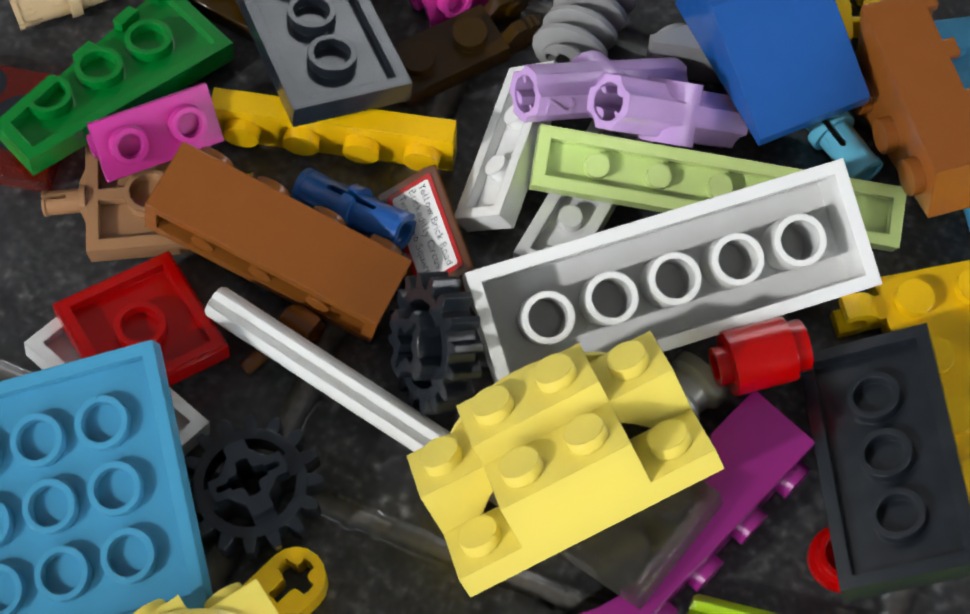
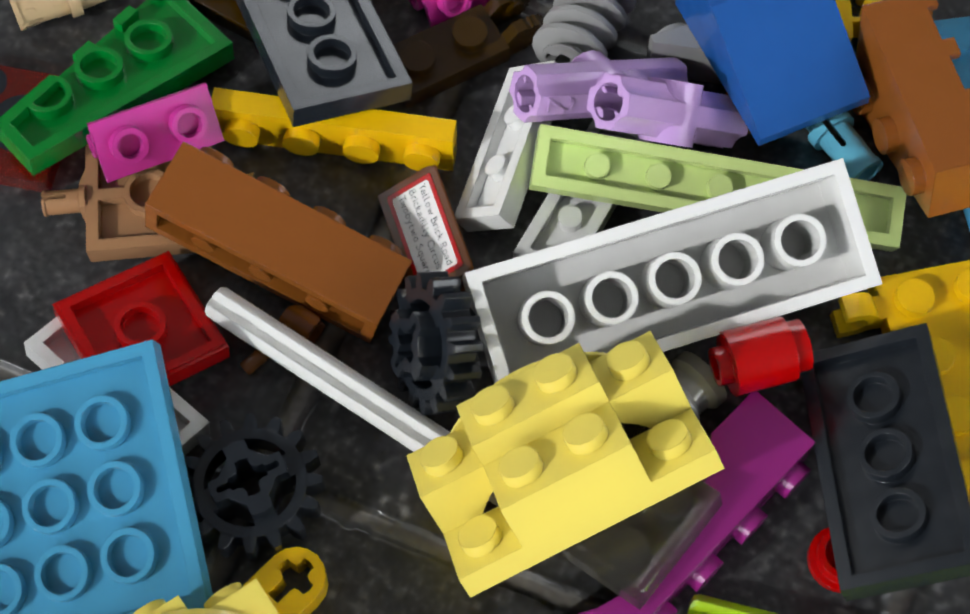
blue pin [292,167,416,250] -> none

